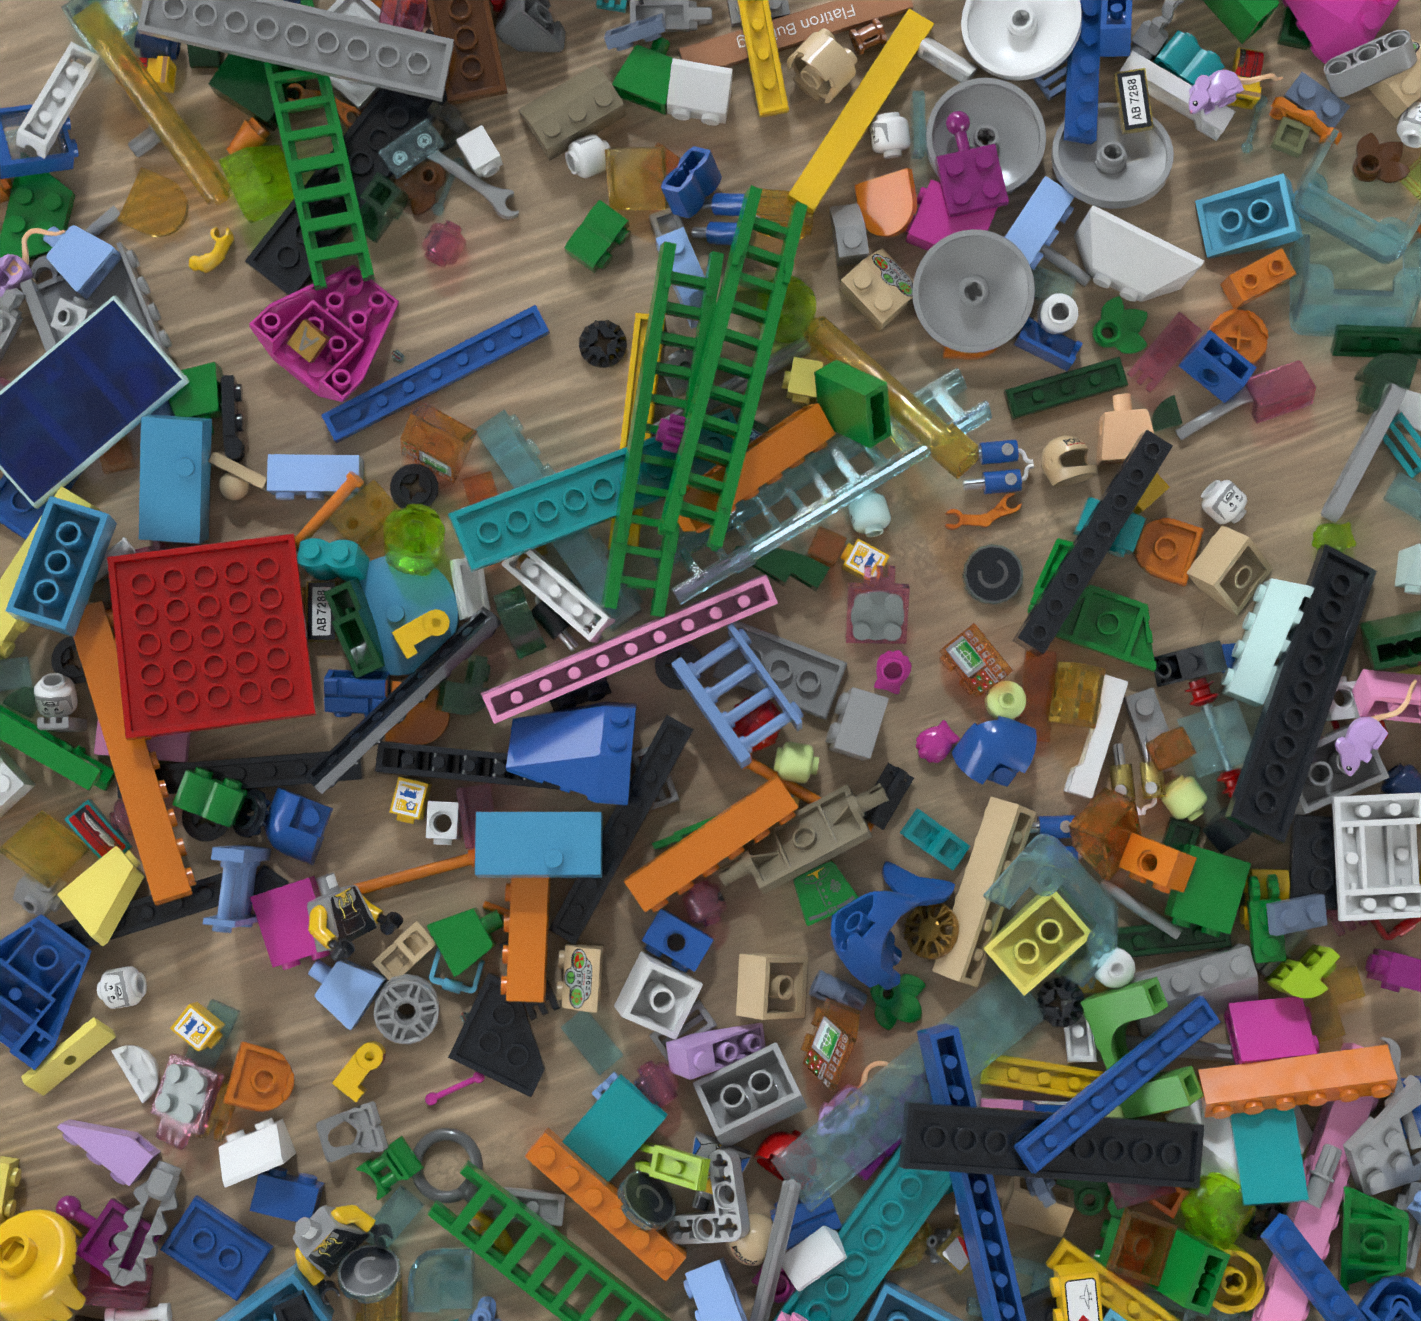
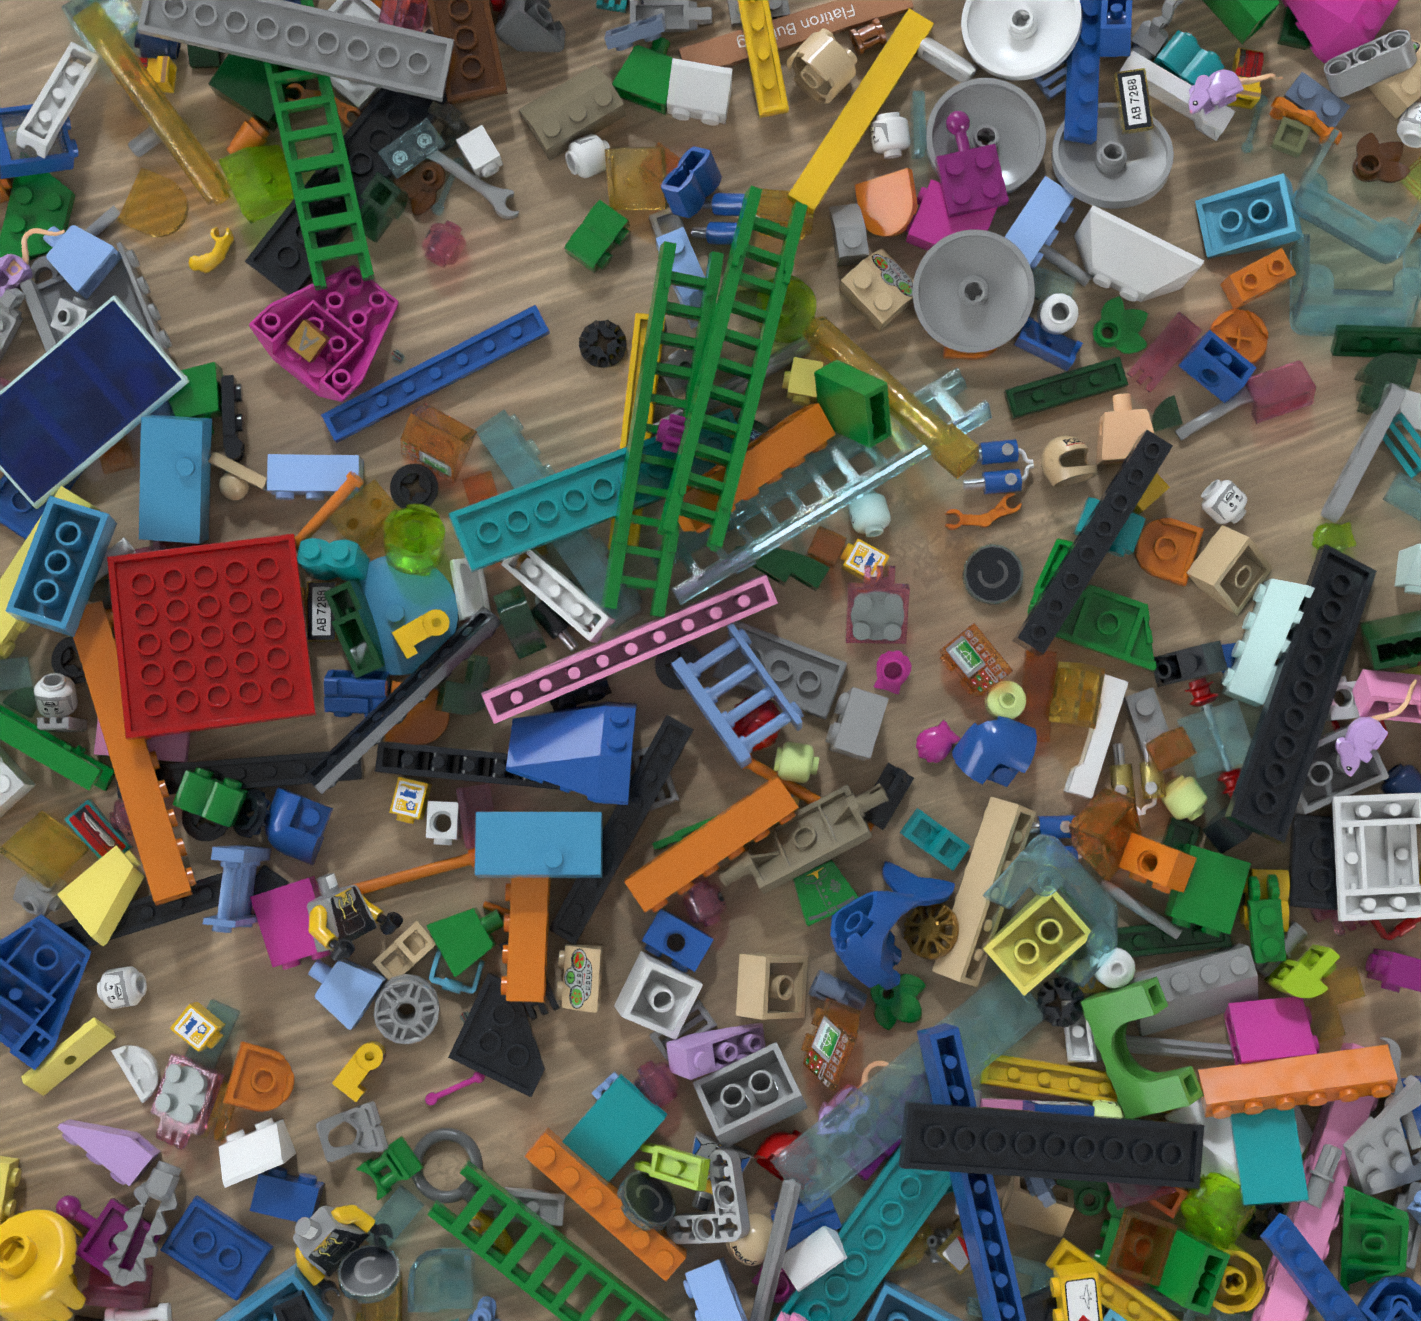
clear light blue tile [561,1011,624,1075] -> none
blue tile [1013,996,1221,1174] -> none
sand blue plate [1266,894,1328,936] -> none

